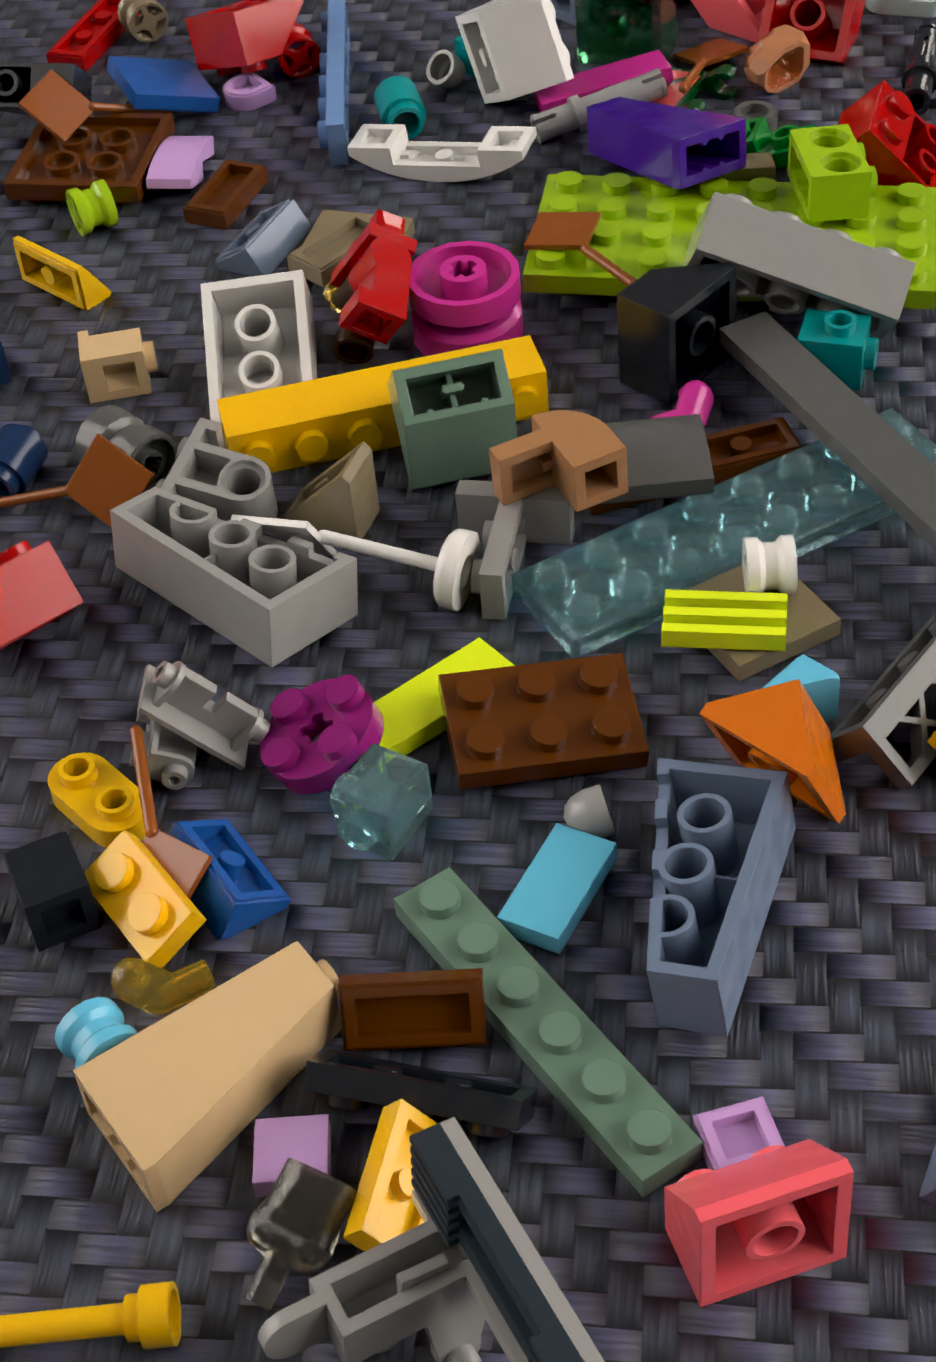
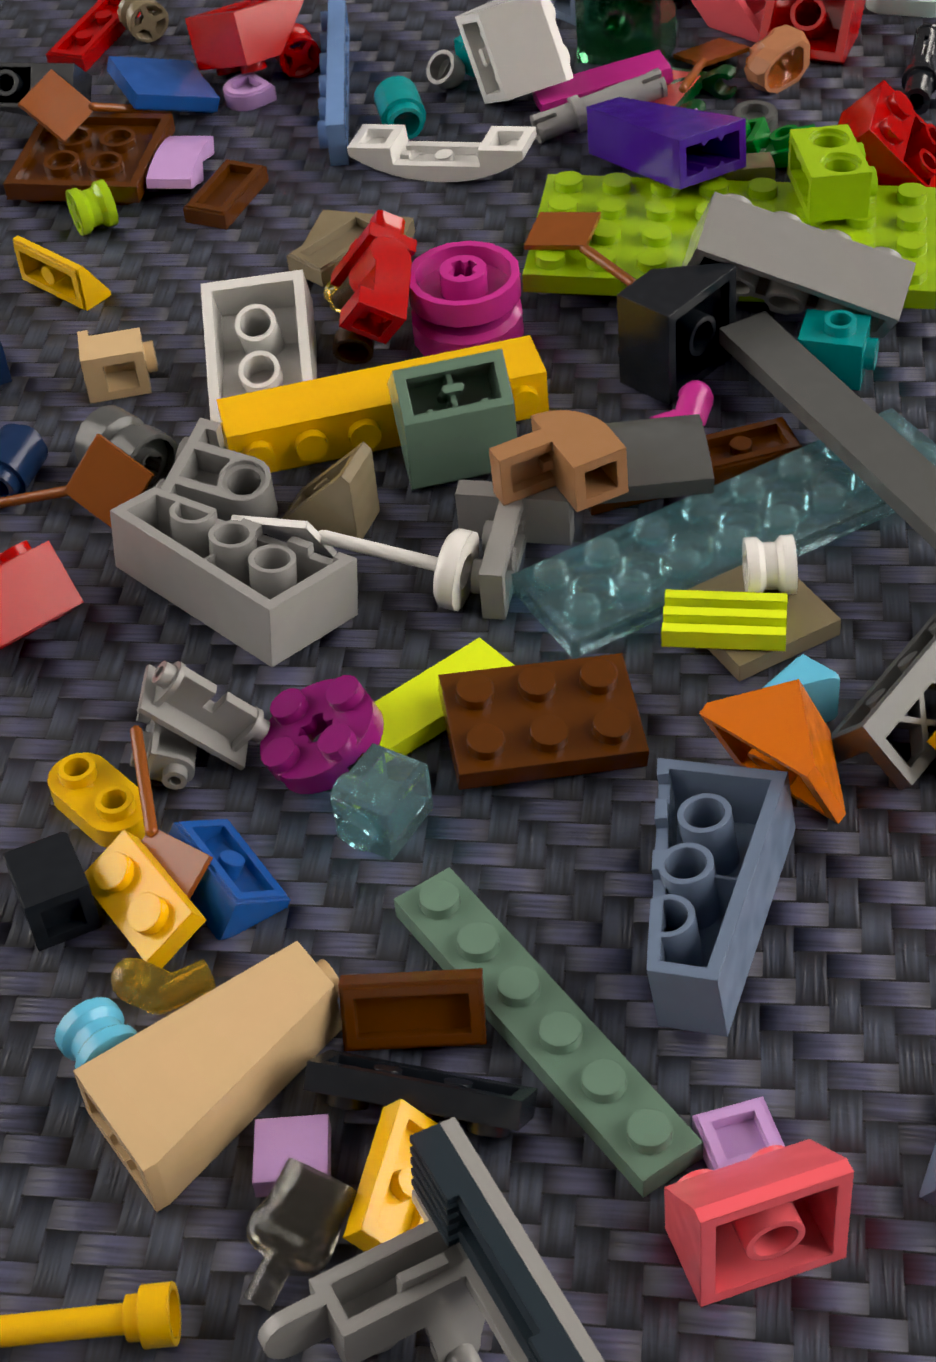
sand blue slope [214,199,311,276] -> none
medium azure tile [497,823,617,954] -> none
light grey hinge [564,784,616,838] -> none

